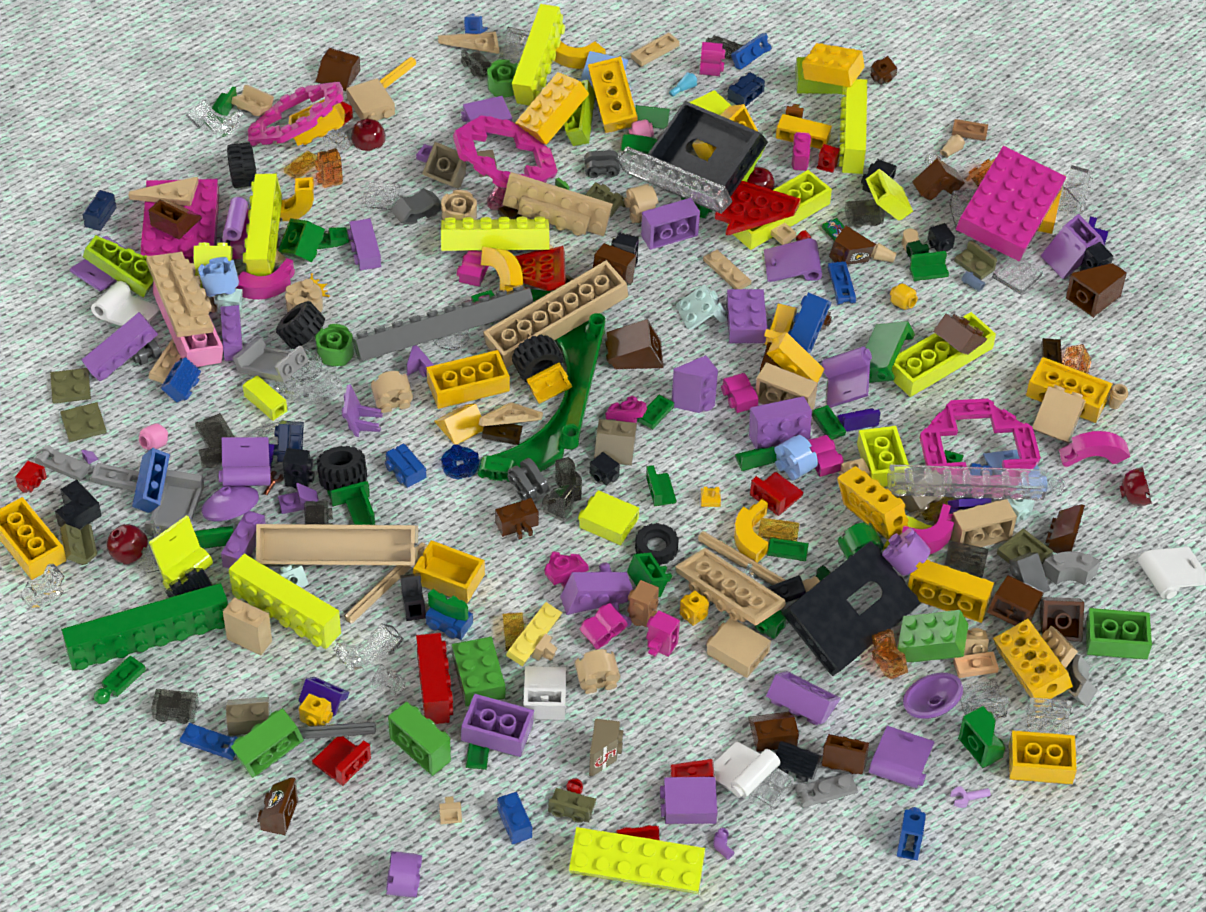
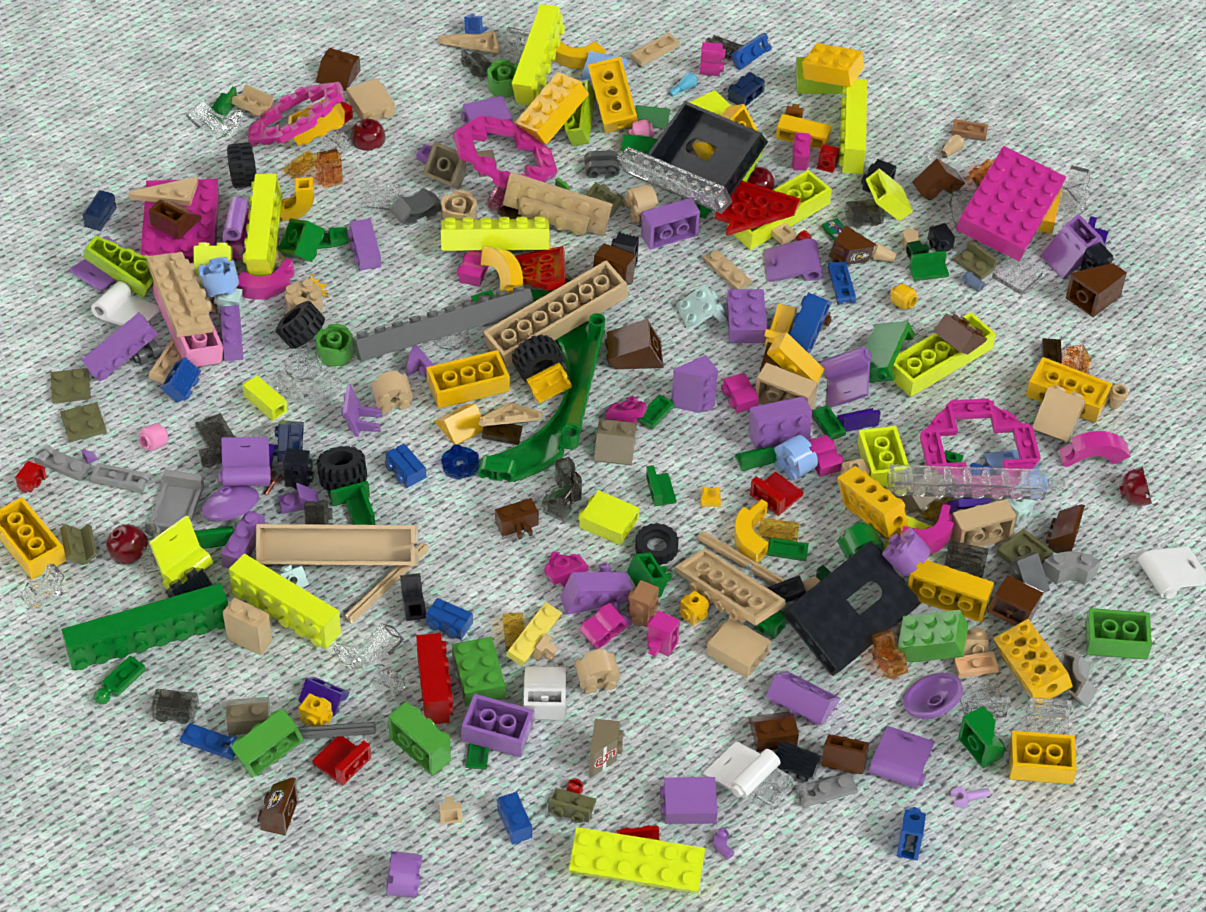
black brick [55,479,102,529] -> none
blue brick [132,448,170,513] -> none
light grey panel [232,337,309,382] -> none
yellow axle [379,57,416,89] -> none
yellow piece [413,540,485,604] -> none
green slope [428,589,468,621] -> none
dark grey brick [507,458,549,500] -> none
black brick [589,452,620,486] -> none
red plate [671,759,714,777] -> none
reddish brown brick [870,56,898,85] -> none
reddish brown slope [1039,597,1085,642] -> none
tan plate [1042,626,1078,668] -> none

